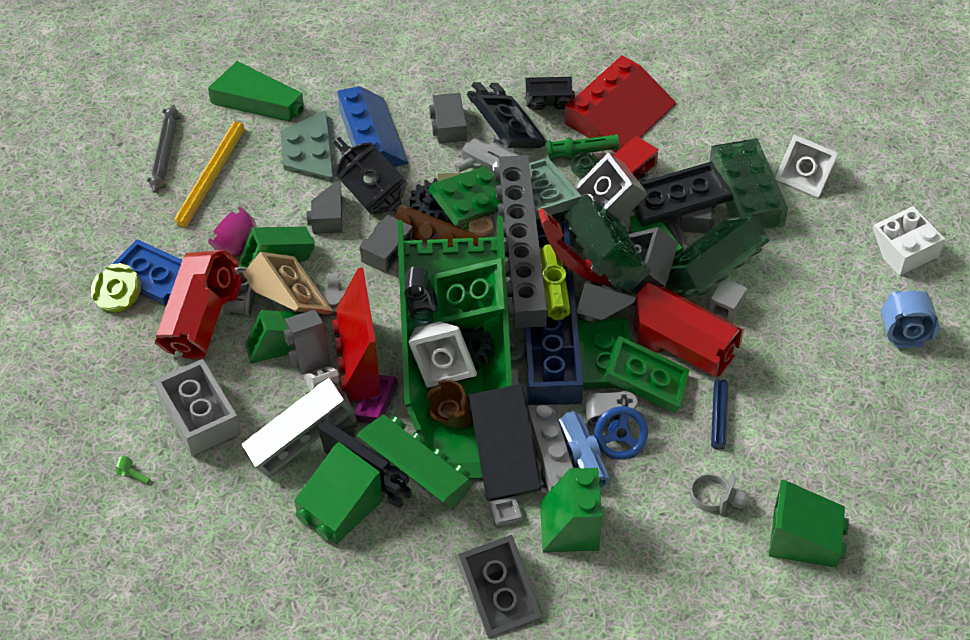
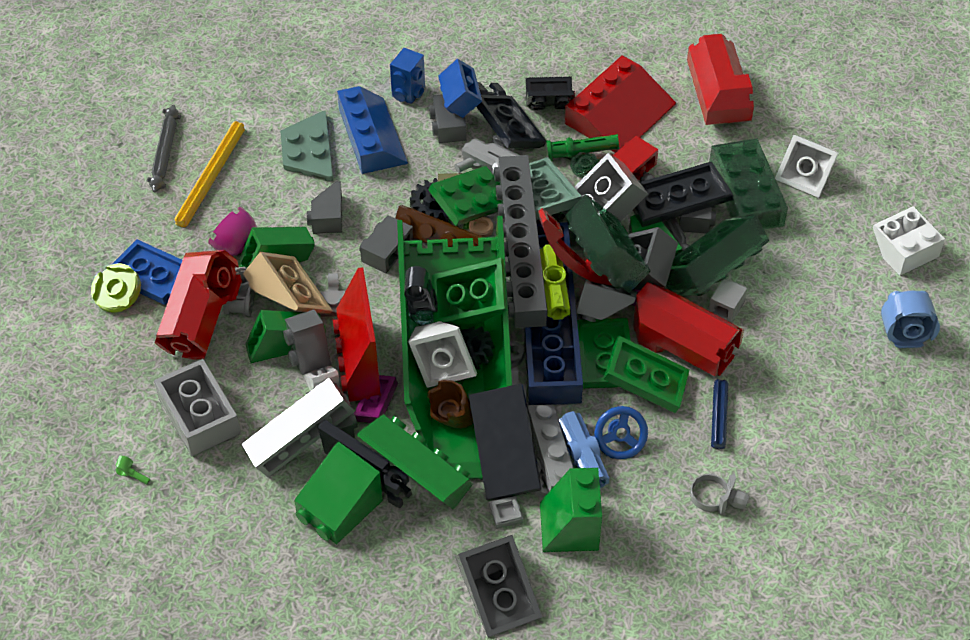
green slope [208,61,304,122] -> none
black plate [333,137,408,215] -> none
light grey piece [585,391,637,427] -> none
green slope [769,480,849,568] -> none
none -> blue brick [390,48,425,104]
none -> blue brick [438,58,482,118]
none -> red brick [687,34,754,125]

